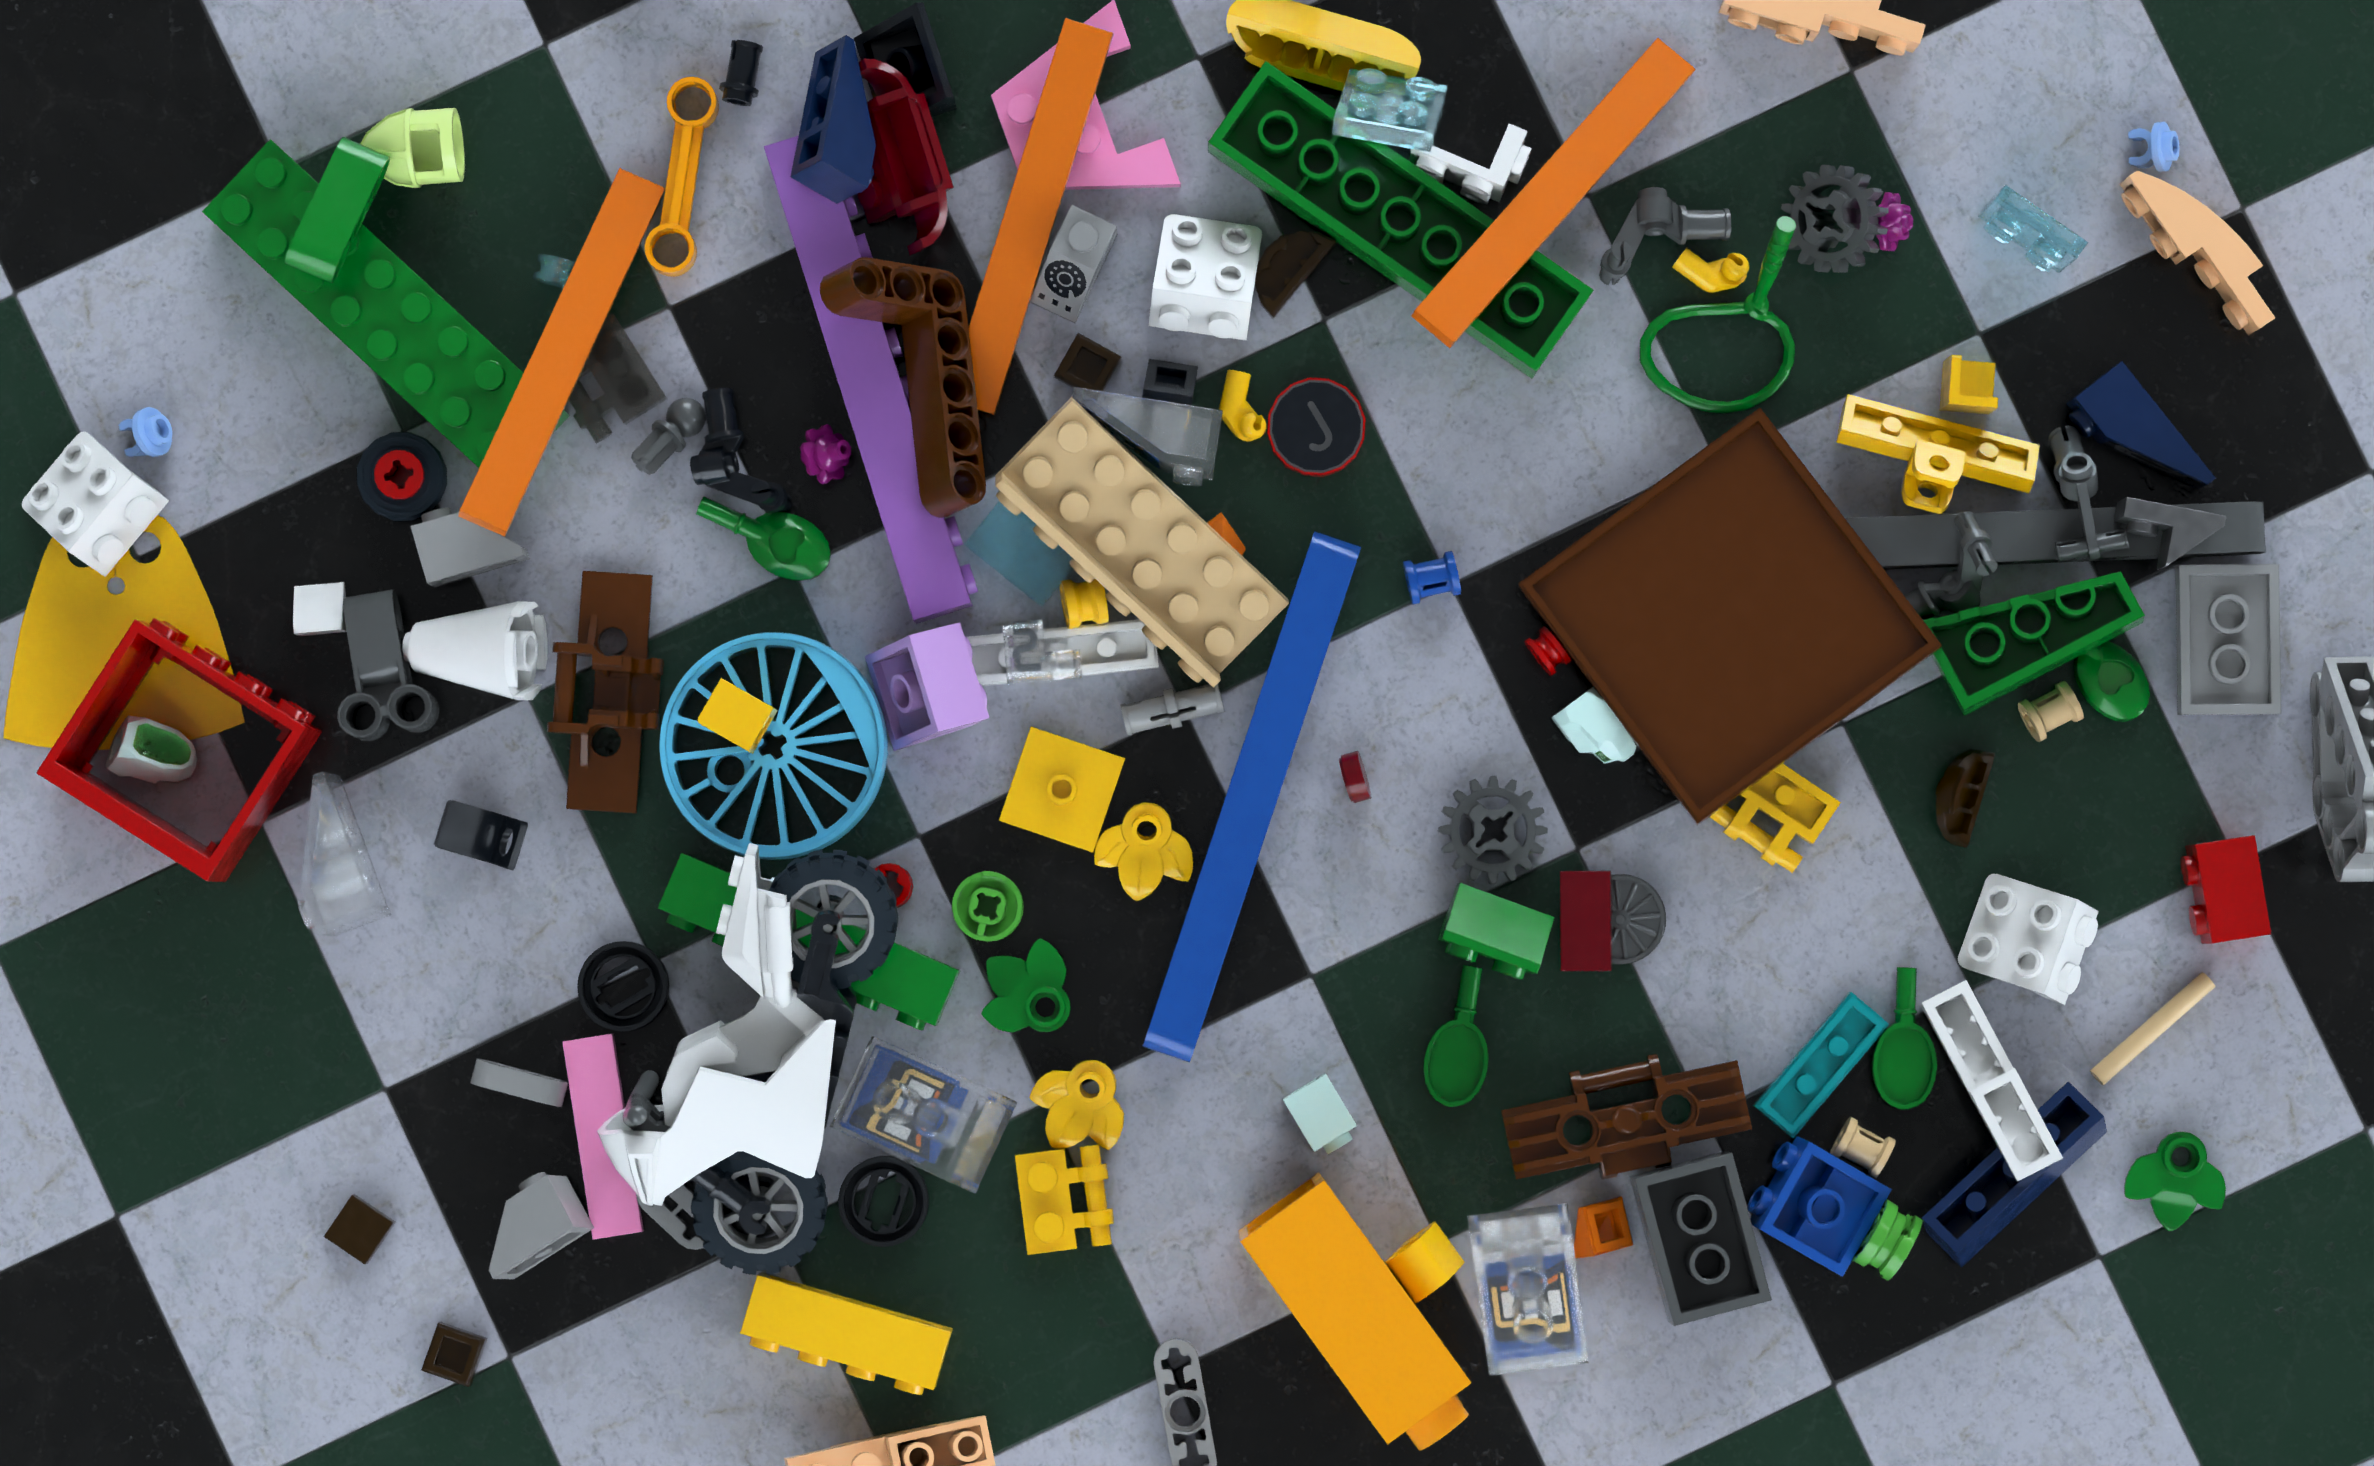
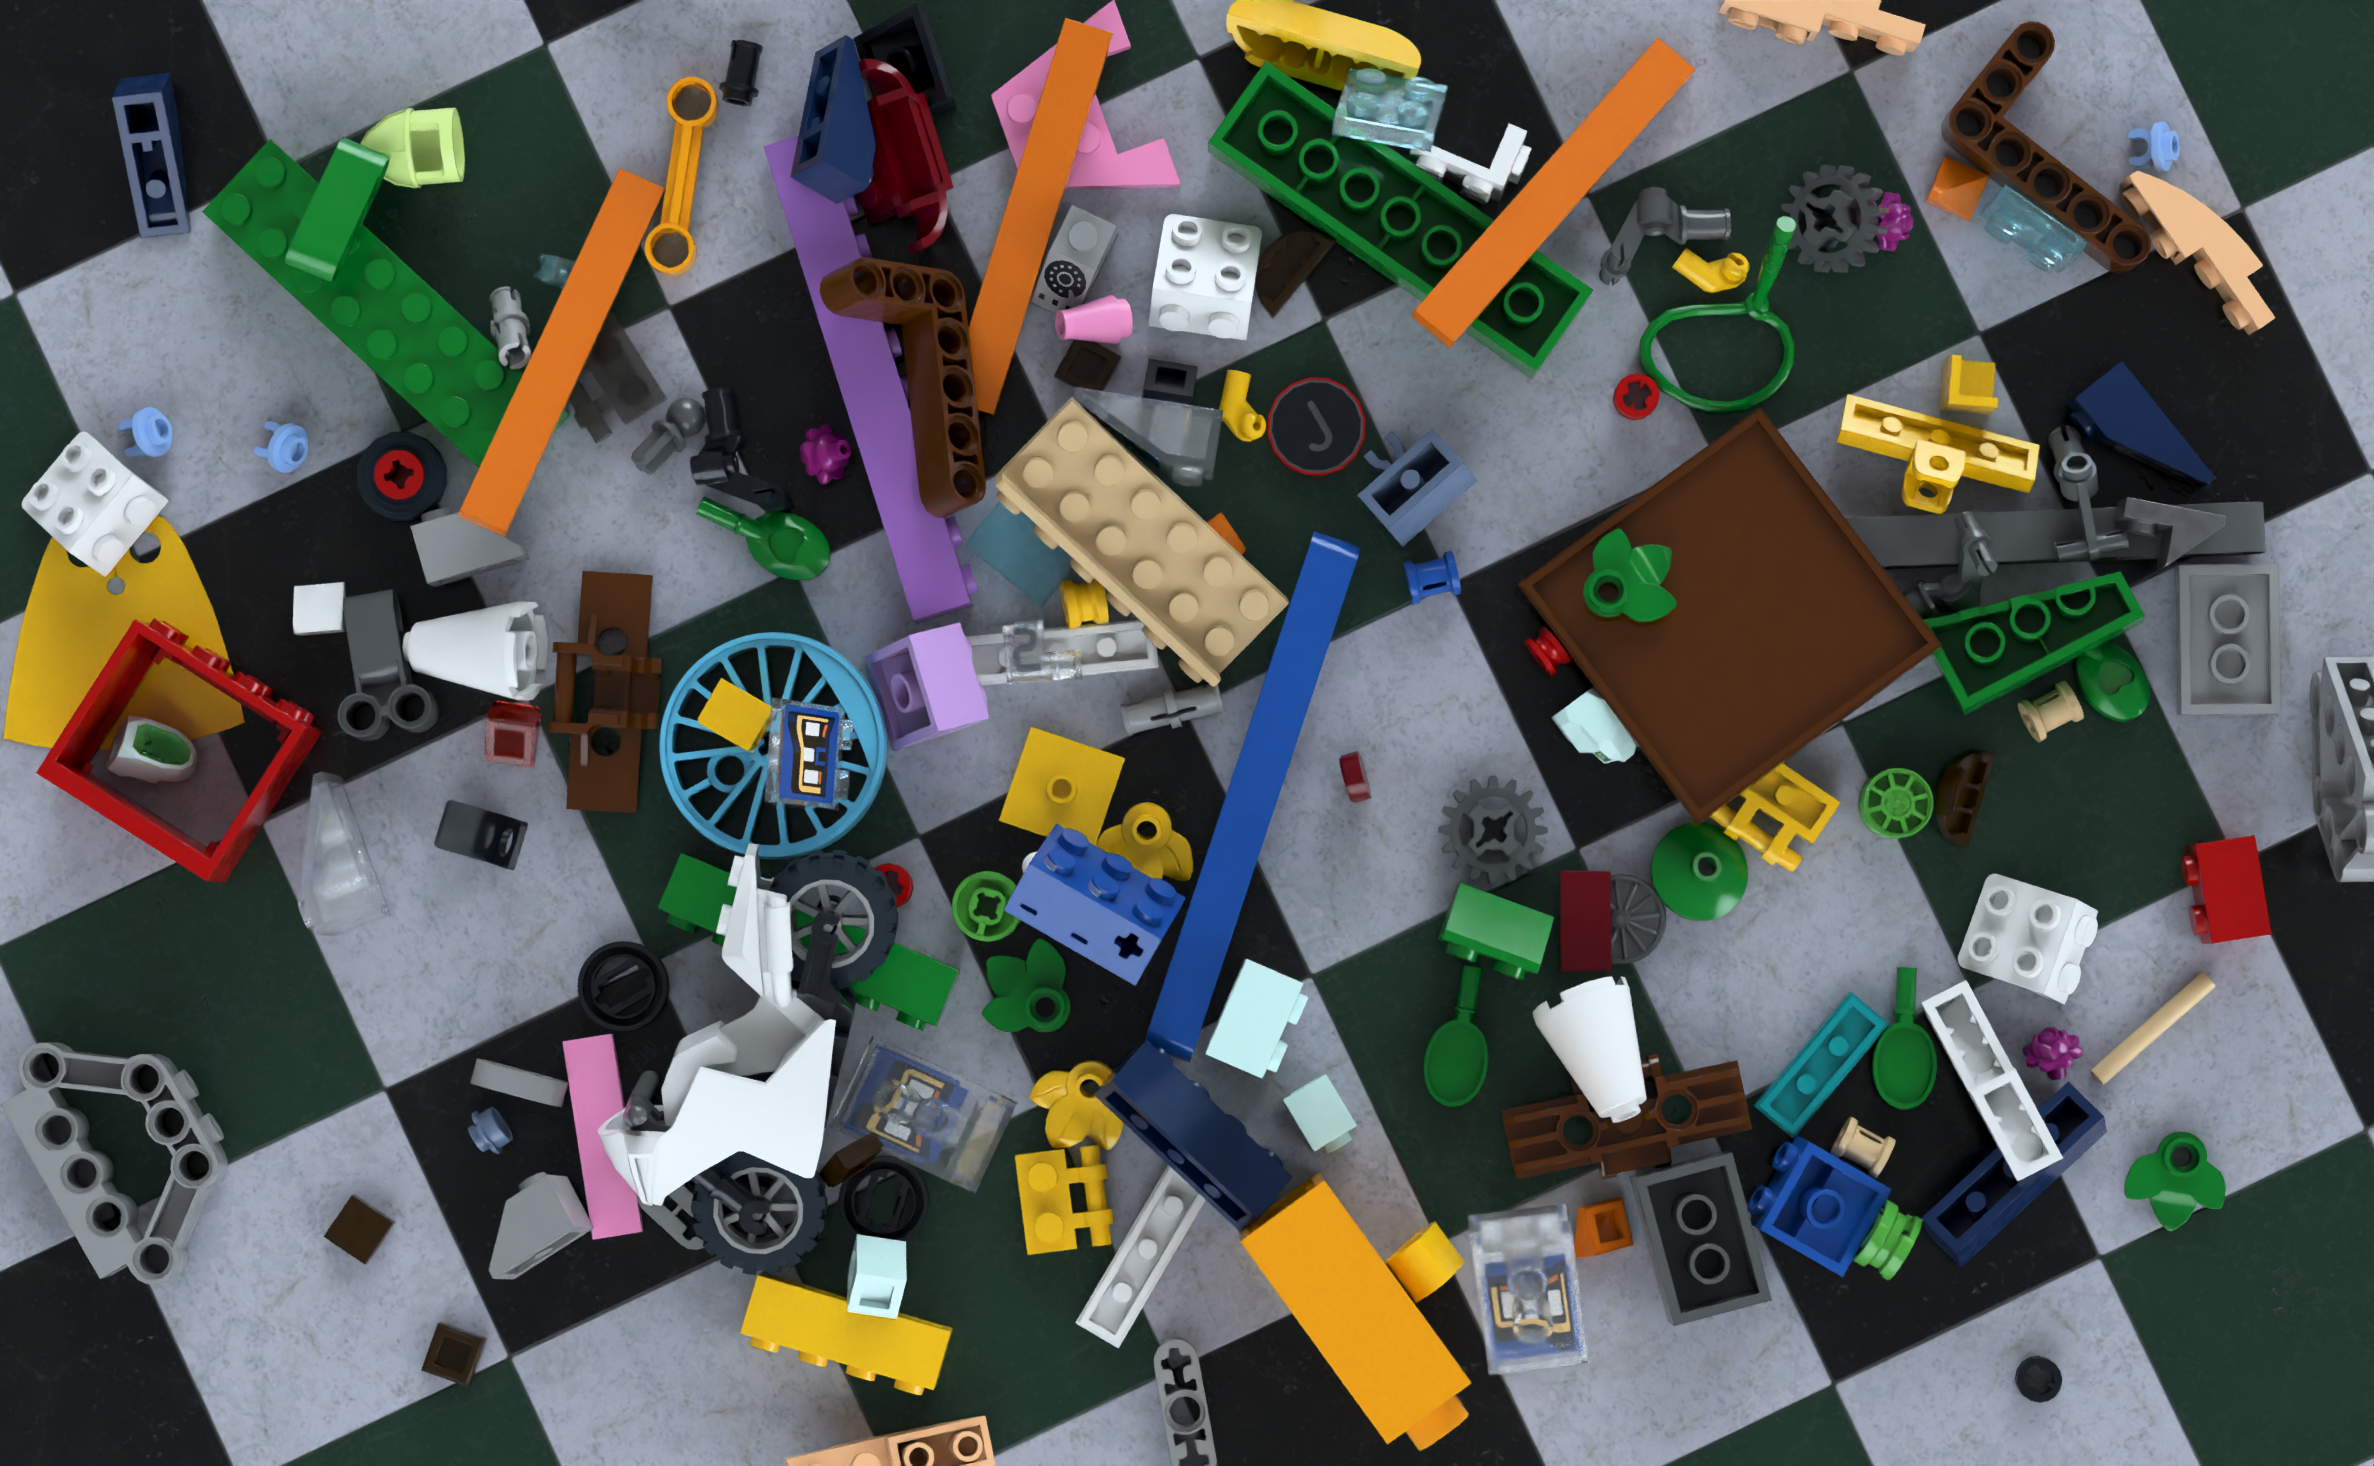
none -> light grey brick [0,1042,228,1285]
none -> dark blue slope [112,73,191,238]
none -> light blue plate [254,421,308,473]
none -> sand blue plate [468,1106,513,1154]
none -> clear red slope [484,701,542,768]
none -> light grey pin [489,286,531,369]
none -> slope [765,698,853,811]
none -> dark brown tile [819,1131,883,1187]
none -> light aqua brick [847,1234,907,1319]
none -> blue piece [1004,823,1186,986]
none -> bright pink cone [1055,295,1133,344]
none -> white tile [1075,1165,1205,1348]
none -> dark blue brick [1093,1040,1293,1231]
none -> light aqua brick [1205,959,1308,1079]
none -> sand blue brick [1358,429,1477,547]
none -> white cone [1533,976,1647,1123]
none -> green plate [1583,528,1677,622]
none -> red bush [1613,373,1660,421]
none -> green dish [1650,822,1748,921]
none -> bright green wheel [1858,768,1933,839]
none -> orange slope [1924,156,1990,221]
none -> reddish brown beam [1941,21,2151,273]
none -> black bush [2015,1356,2062,1403]
none -> magenta plant [2022,1027,2083,1080]

